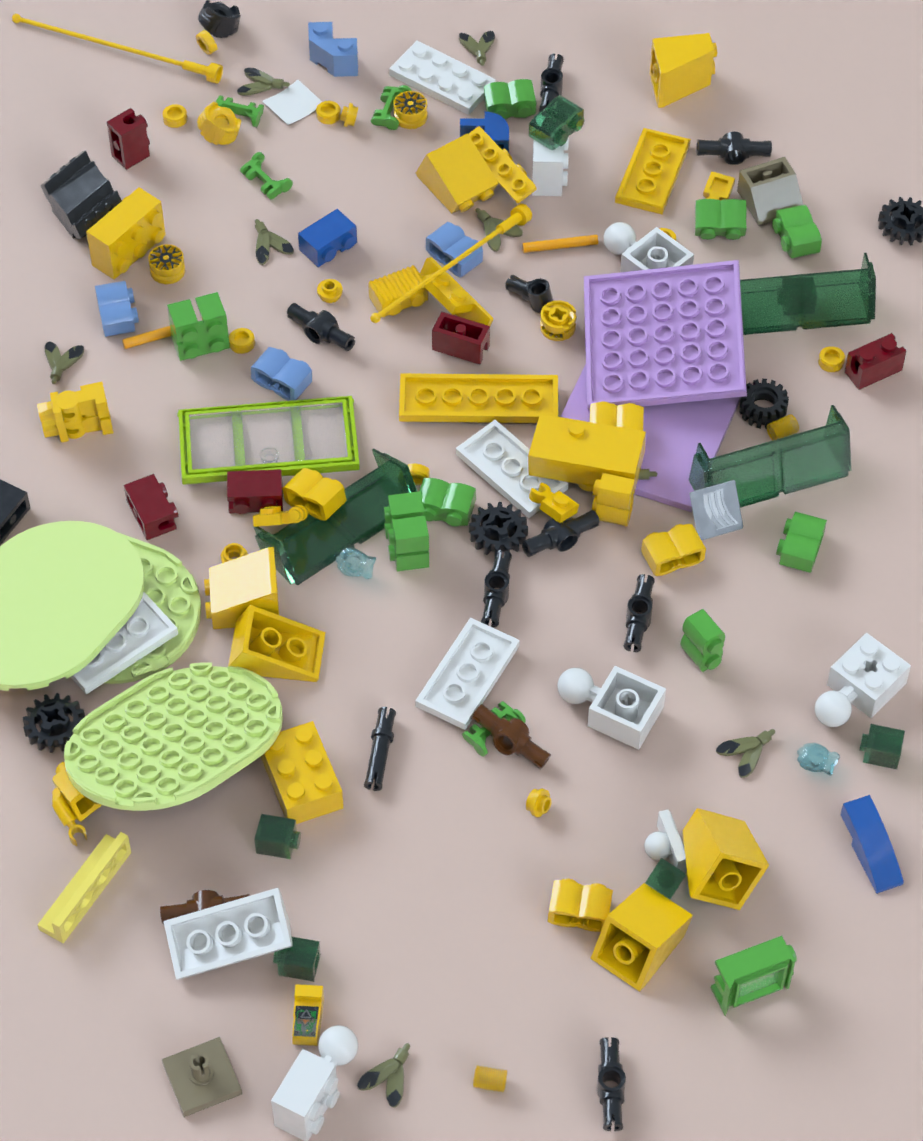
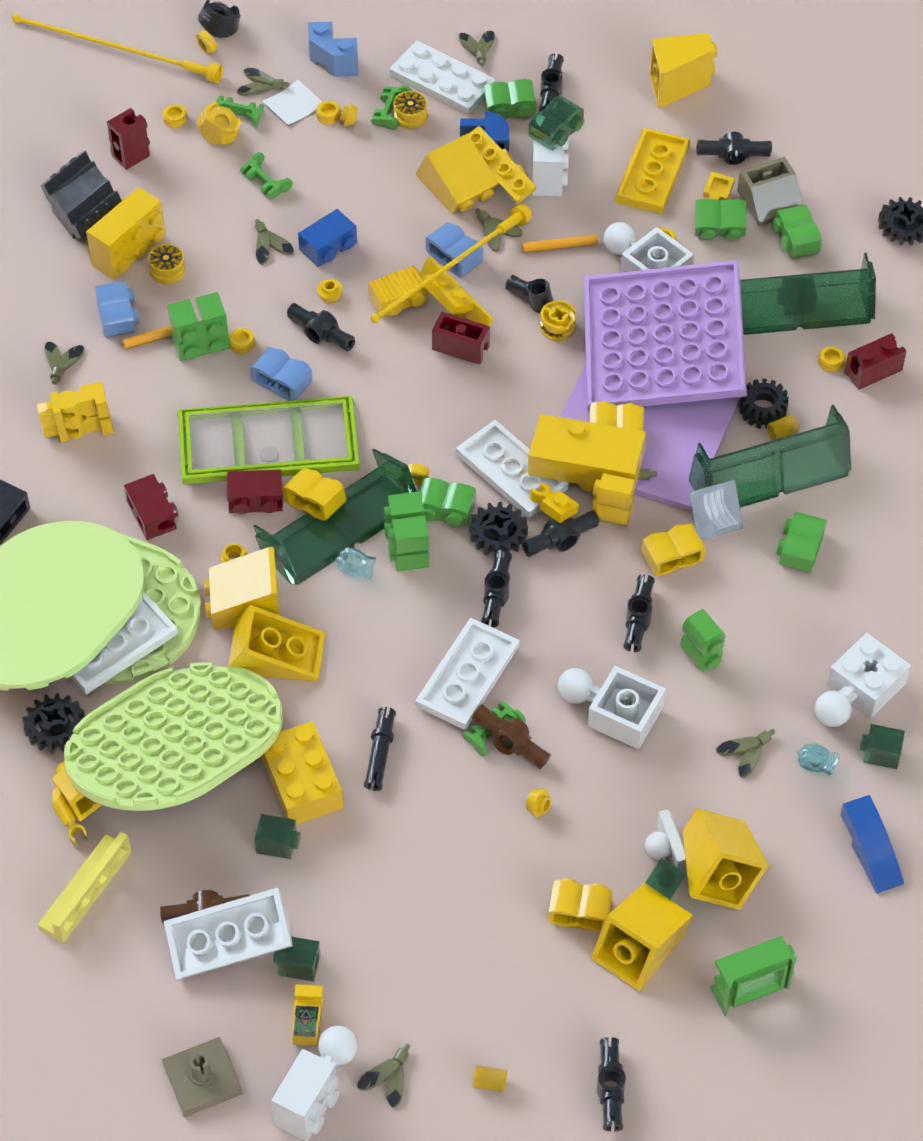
yellow plate [253,505,308,527] -> none
yellow plate [399,373,558,423] -> none

